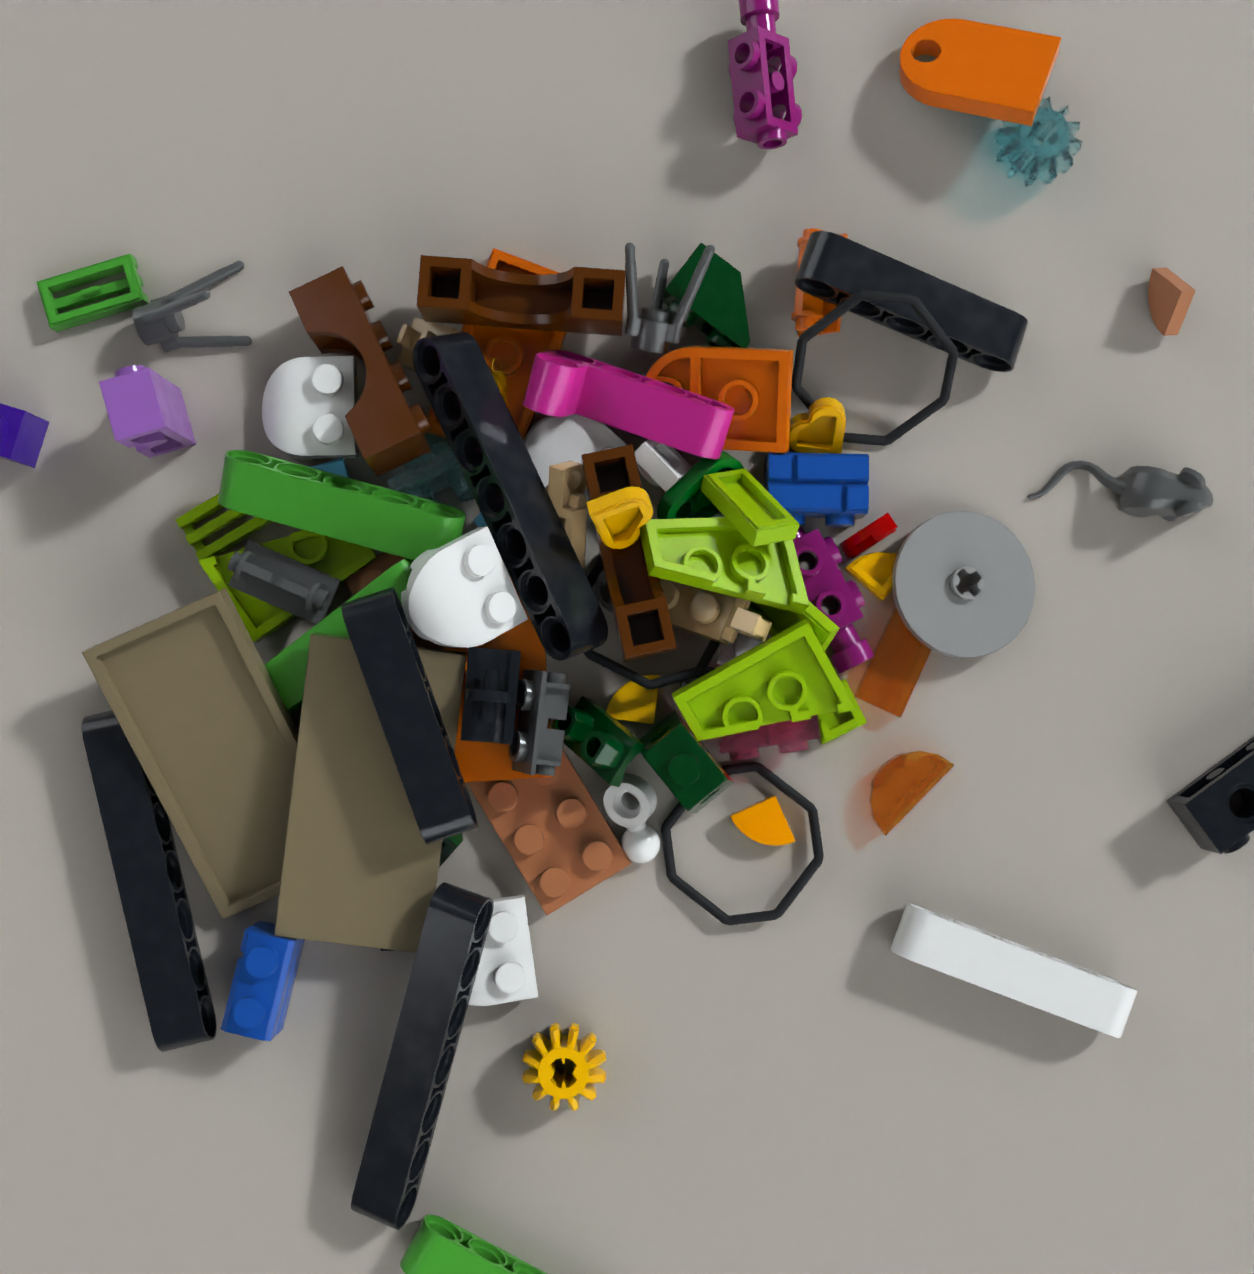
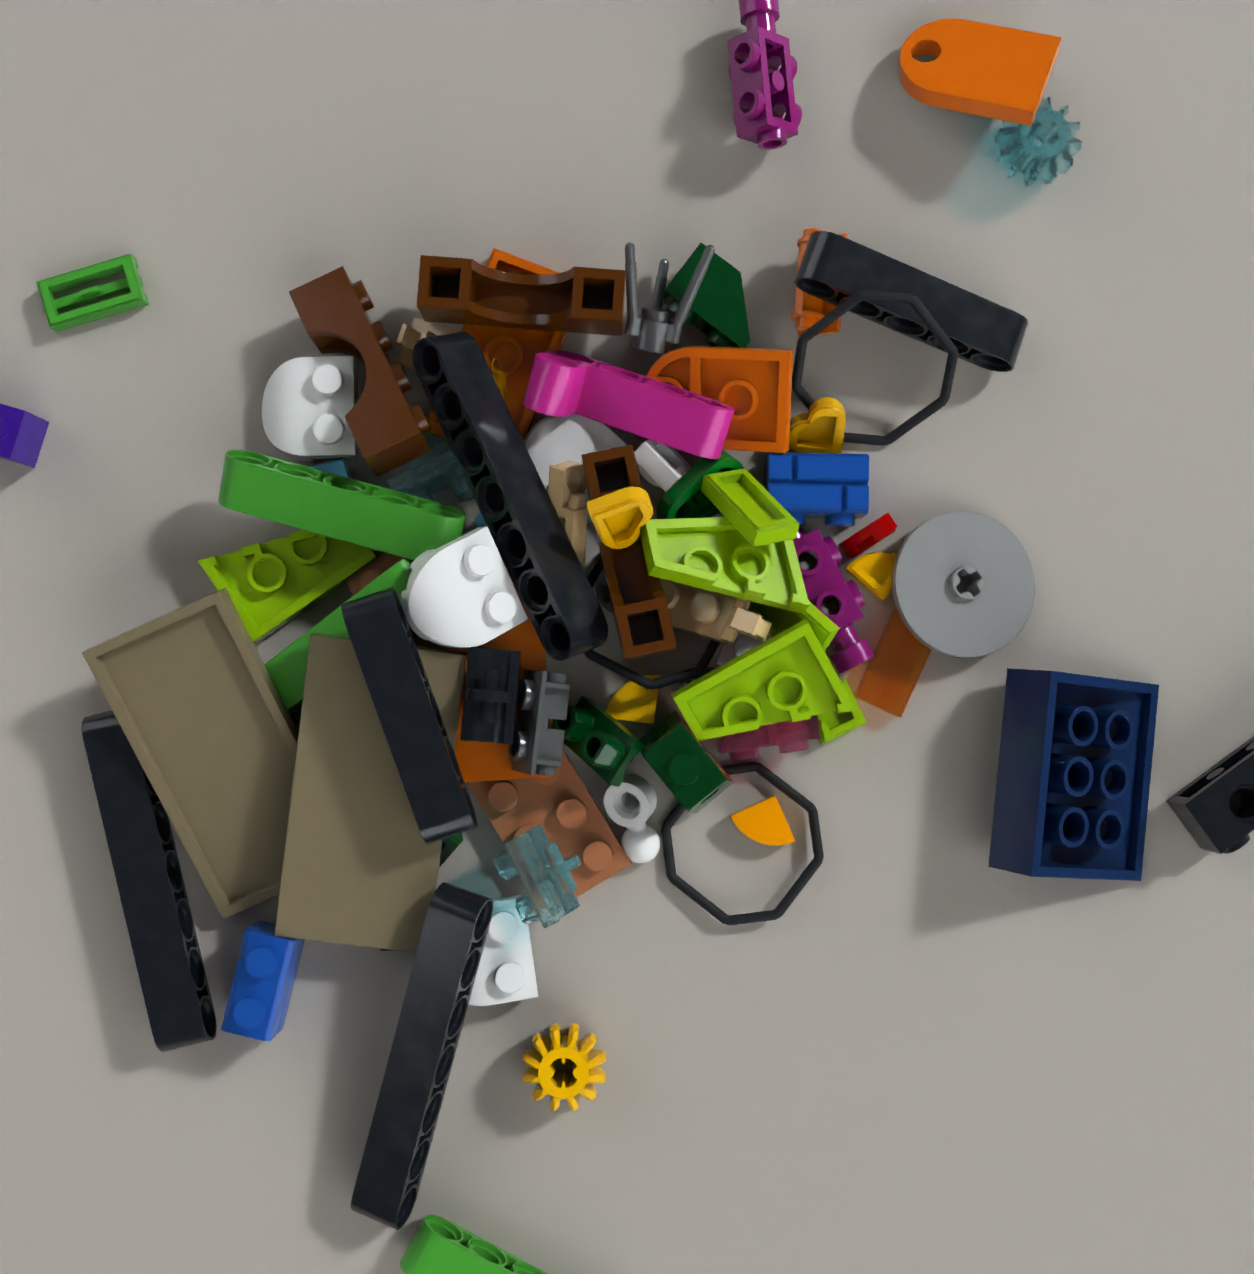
medium lavender brick [99,365,196,458] -> none
dark grey plant [132,261,252,352] -> none
lime tile [175,493,273,560] -> none
dark grey hinge [228,540,341,624] -> none
clear orange tile [869,750,954,836] -> none
white beam [890,903,1138,1038] -> none
dark grey animal [1027,461,1213,521] -> none
nougat tile [1148,267,1196,336] -> none
none -> clear light blue hips [493,824,582,928]
none -> dark blue slope [988,668,1159,881]

